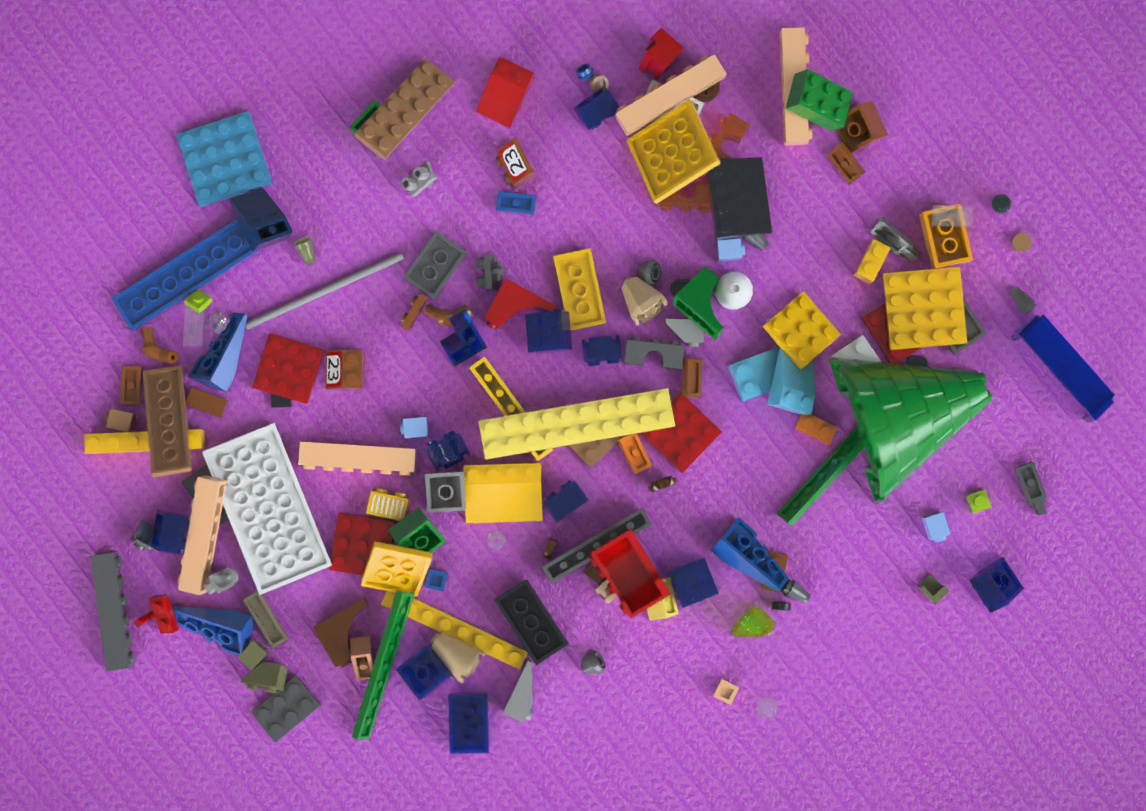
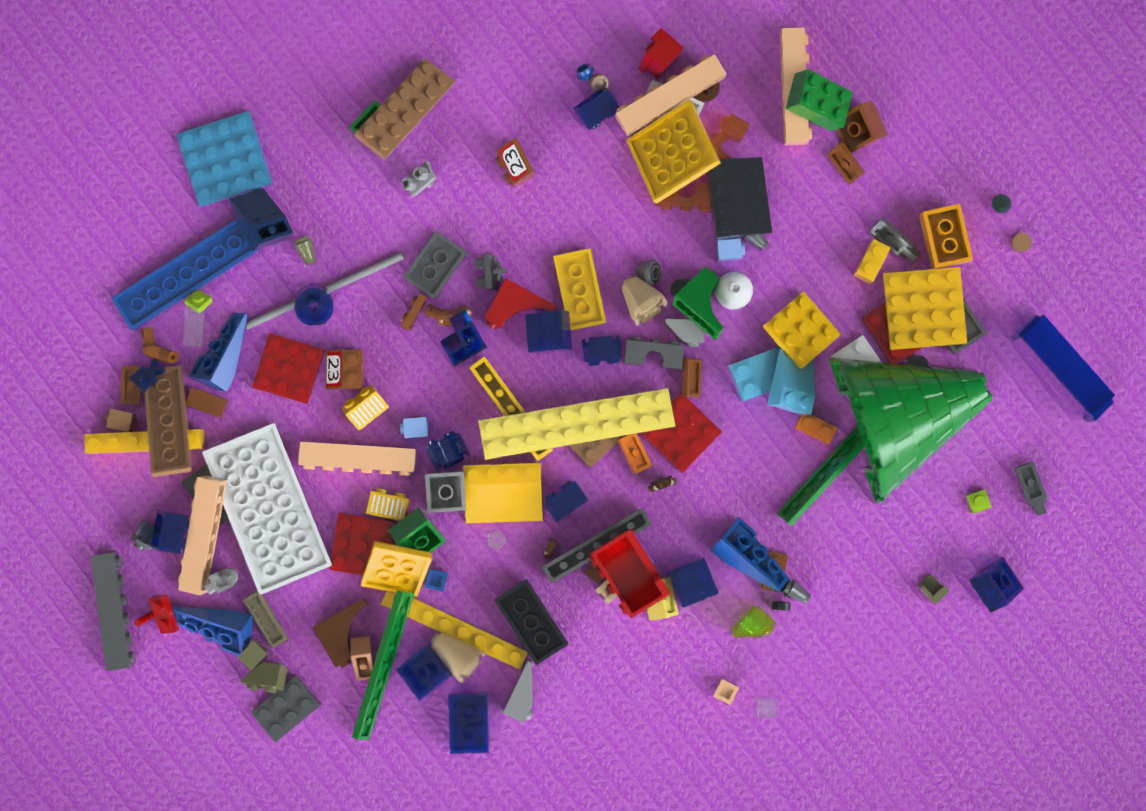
clear plate [205,310,230,335] -> none
black tile [271,394,292,408] -> none
red slope [476,56,534,128] -> none
blue plate [496,191,536,215] -> none
dark grey cone [581,650,606,675] -> none
light blue brick [922,512,950,543] -> none
clear plate [932,206,972,227] -> none
dark grey cone [1009,286,1037,315] -> none
none -> clear blue plate [129,359,166,393]
none -> clear blue brick [295,283,333,326]
none -> yellow brick [342,384,389,431]

